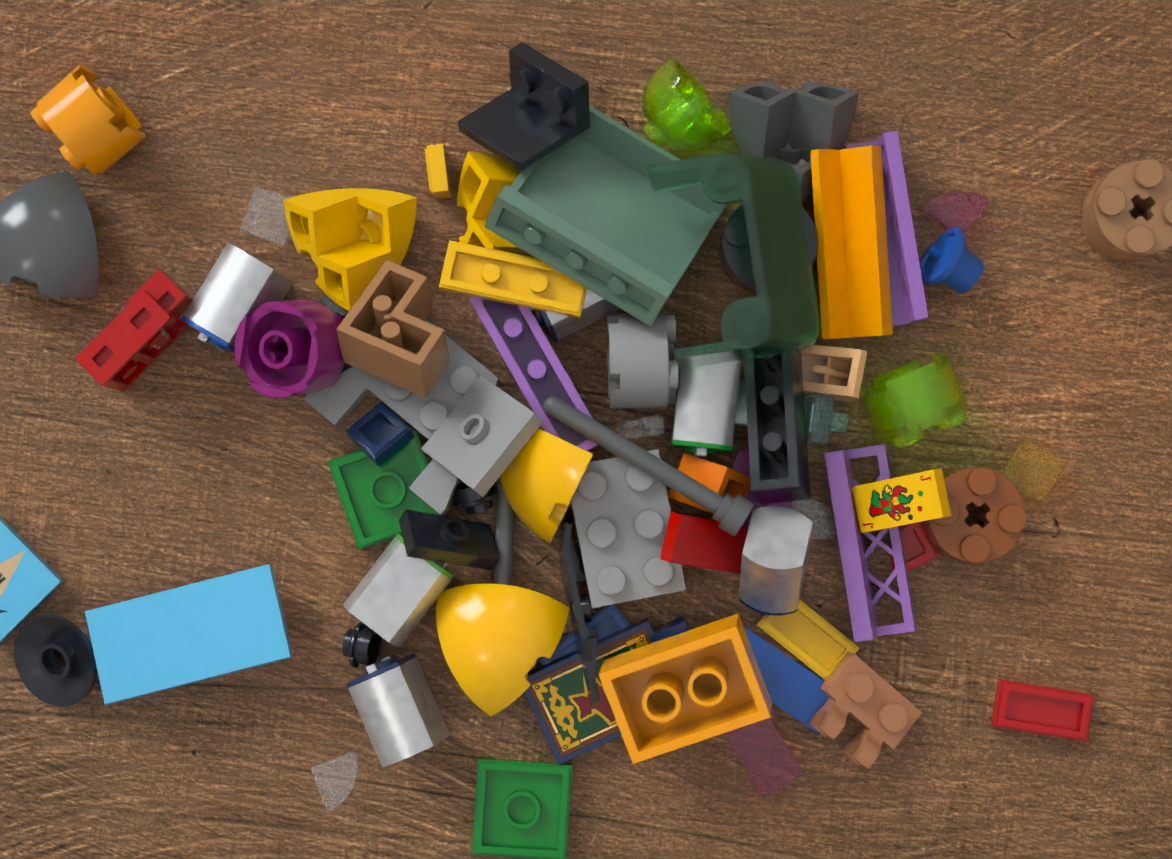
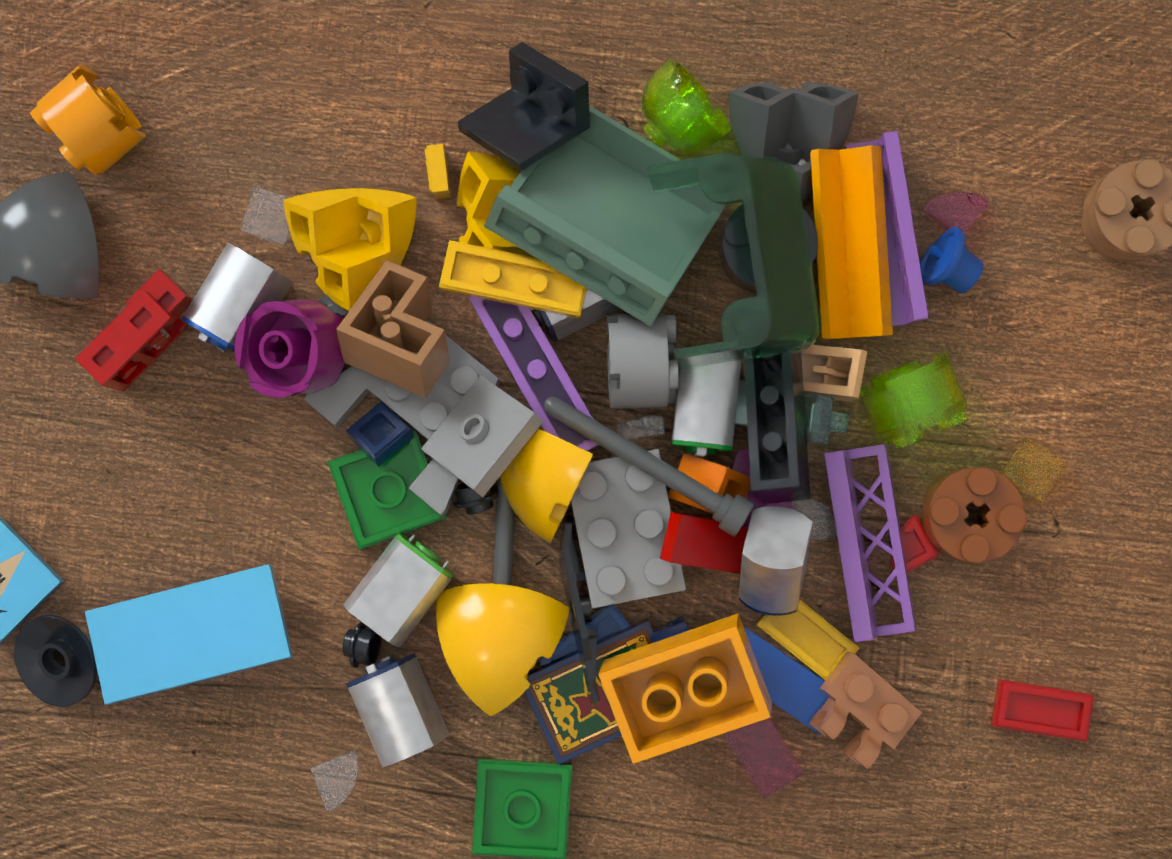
black plate [399,509,499,570] -> none
yellow tile [852,468,951,533] -> none

